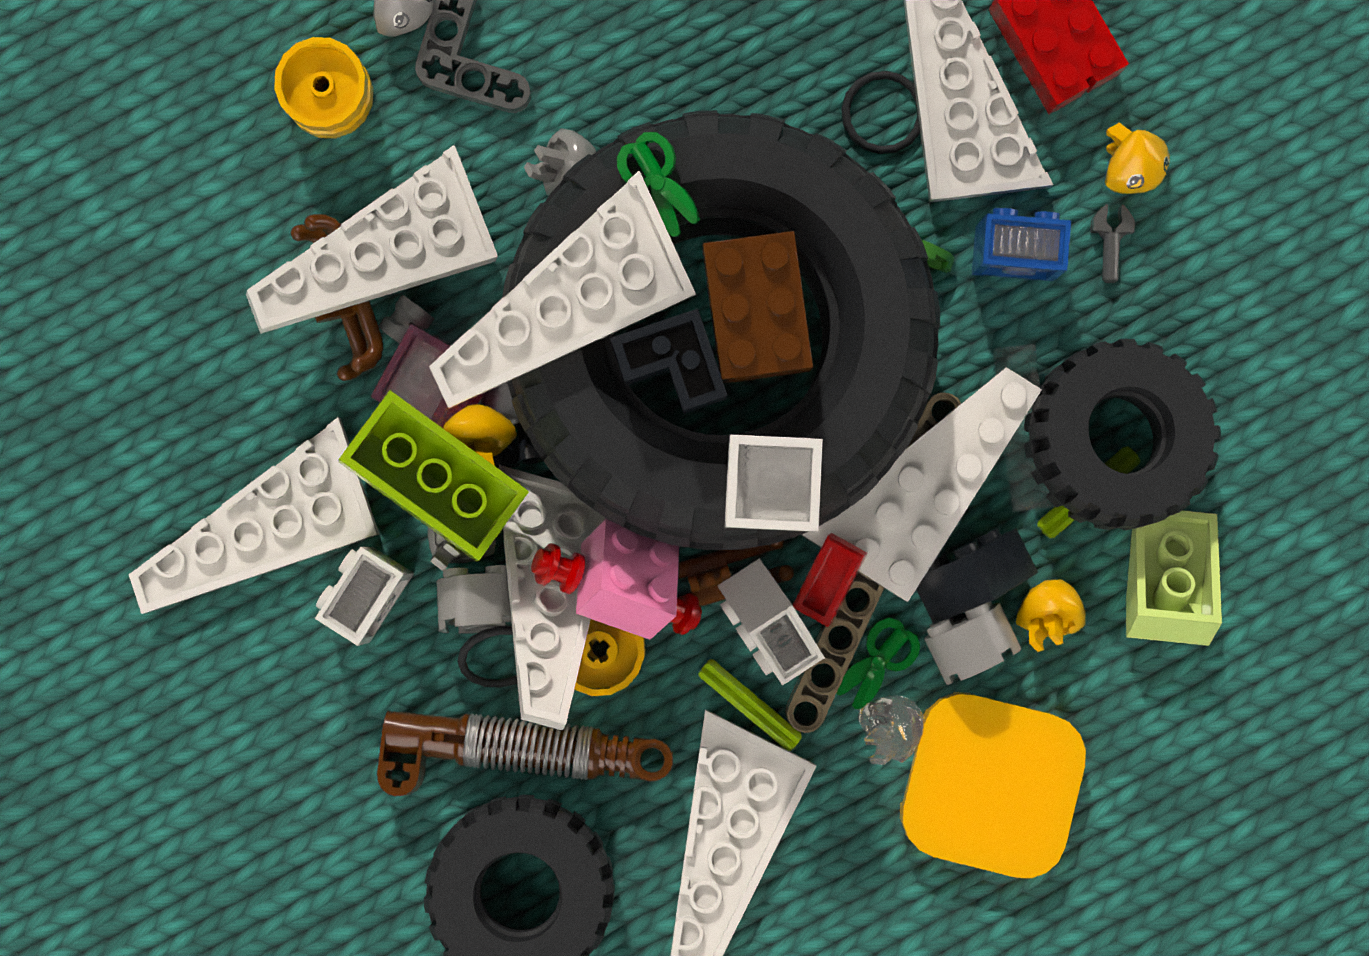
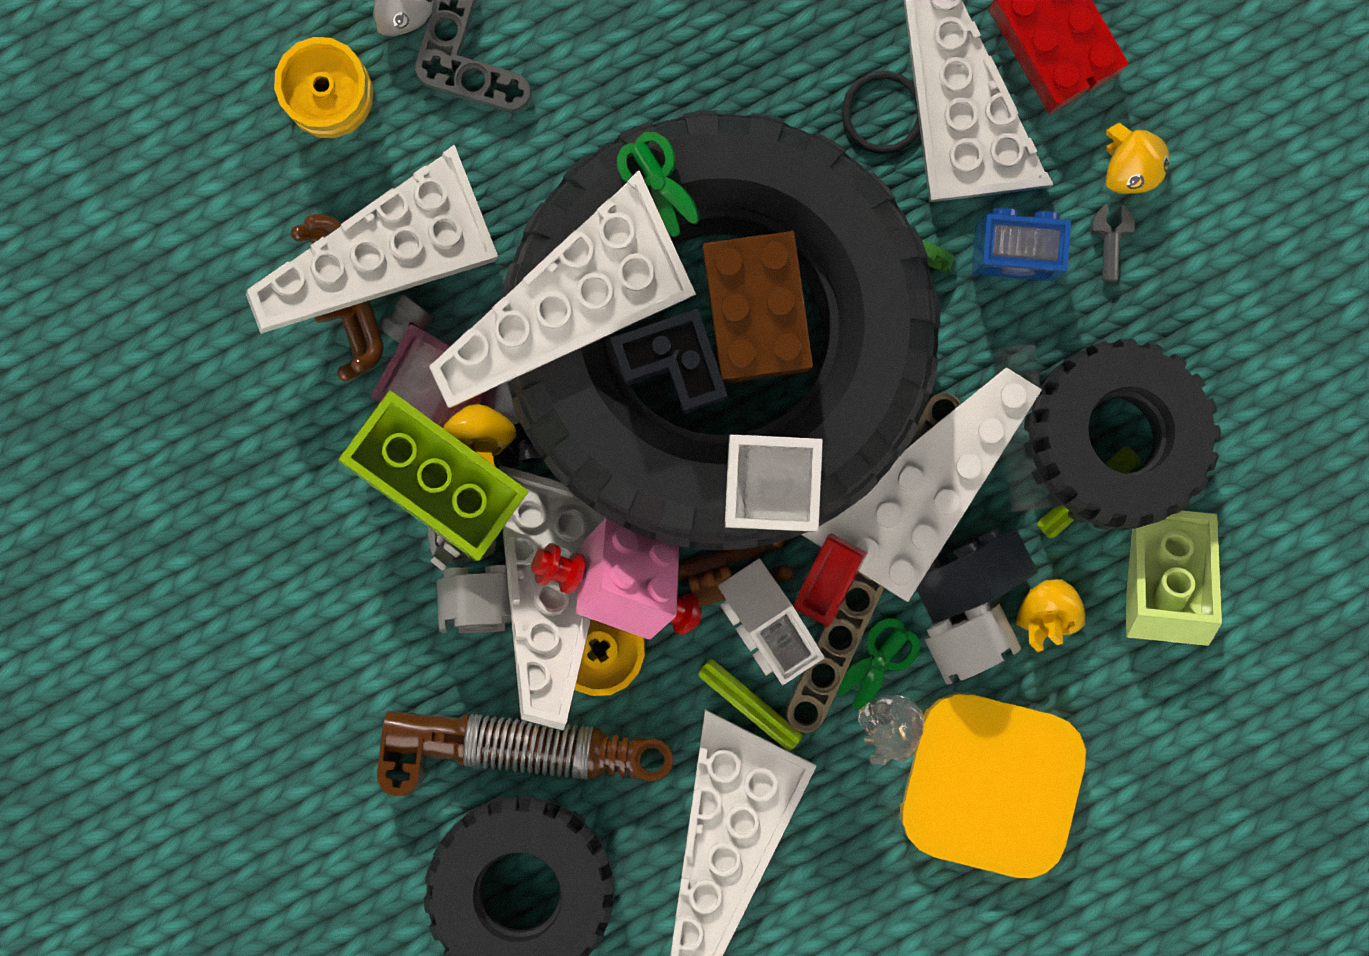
white wing [129,417,379,614] -> none
white piece [315,547,414,646] -> none
black piece [457,626,518,688] -> none
light grey piece [524,128,596,196] -> none

